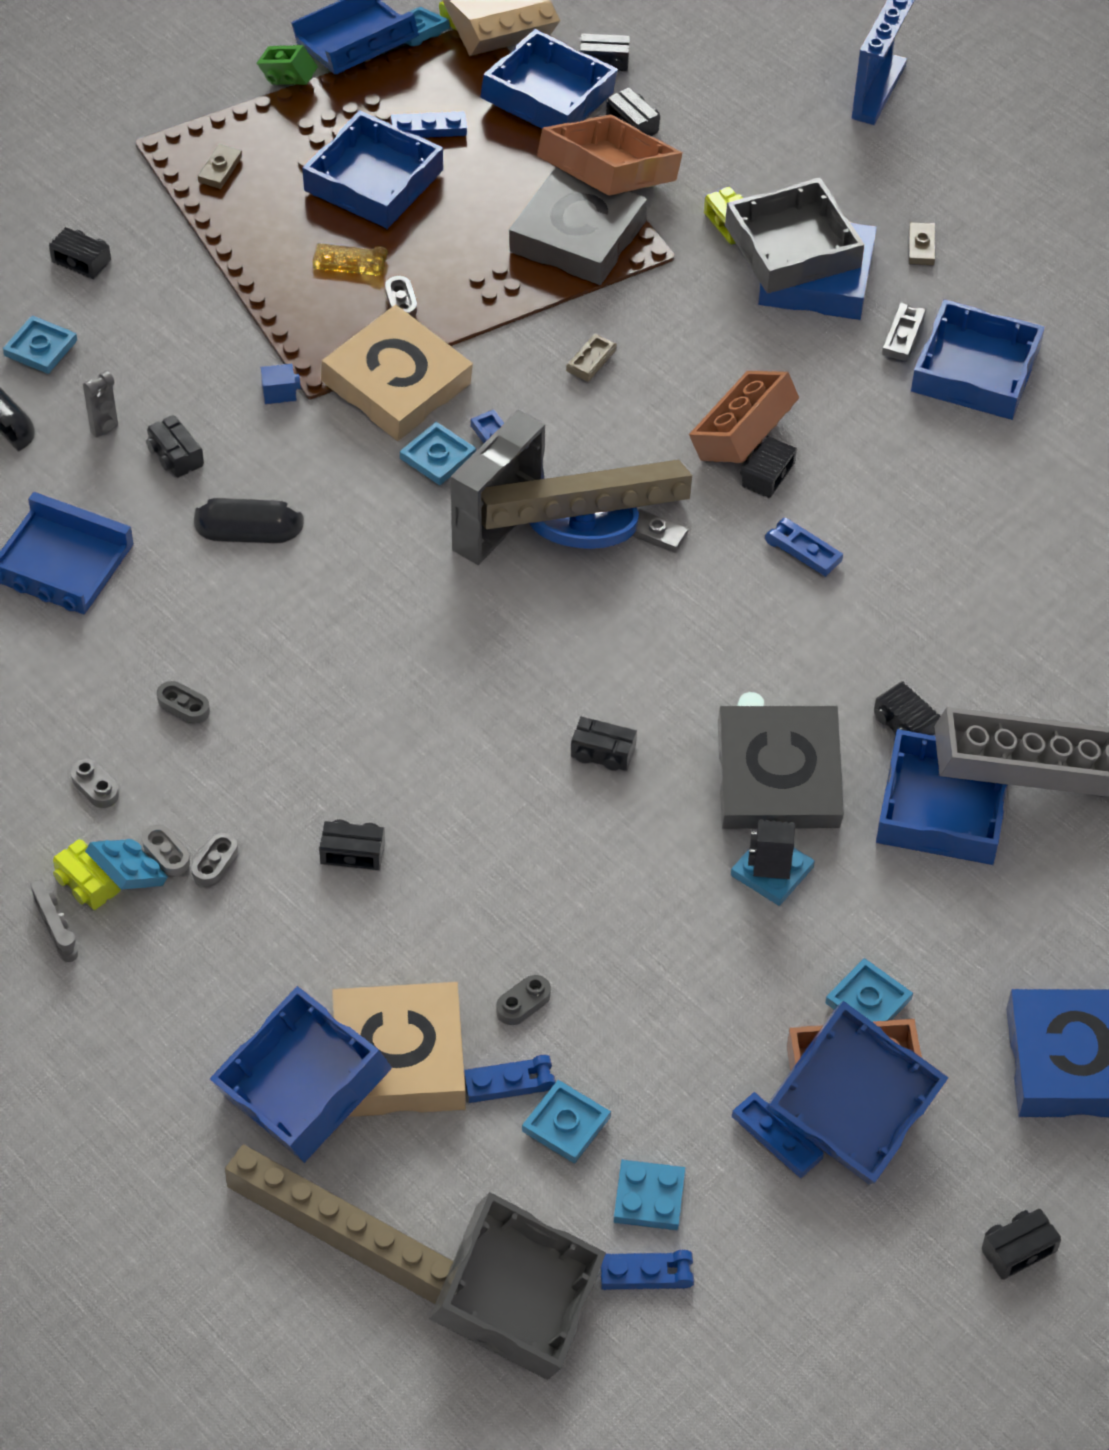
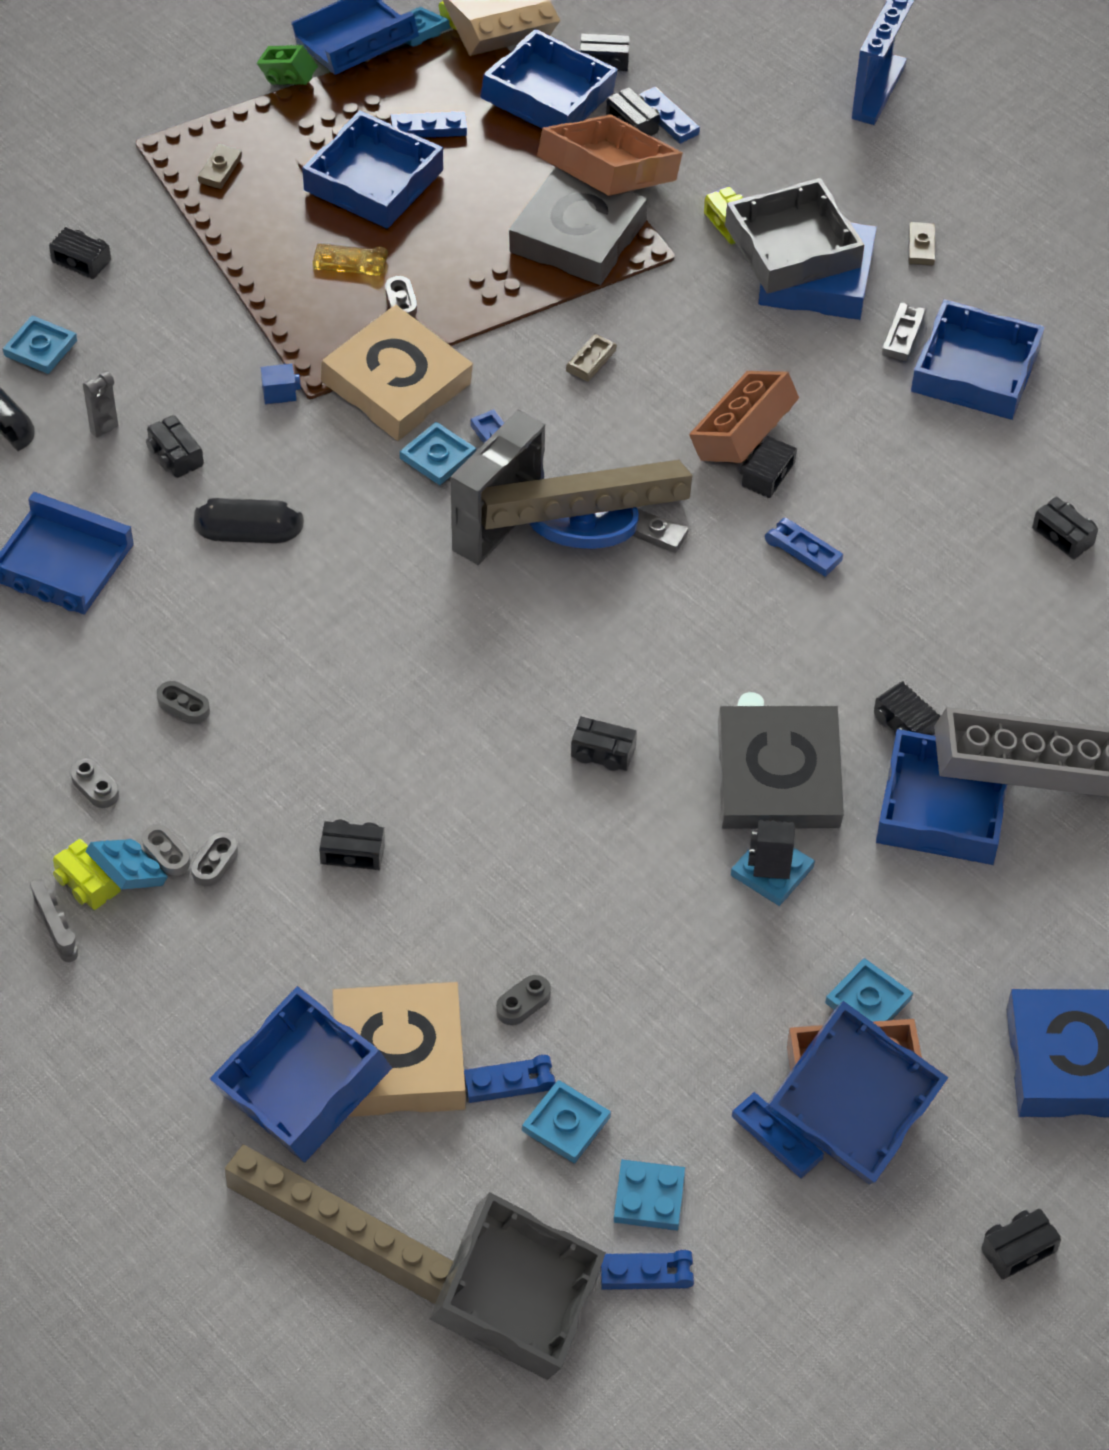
none -> plate [640,87,700,144]
none -> black brick [1032,496,1099,560]

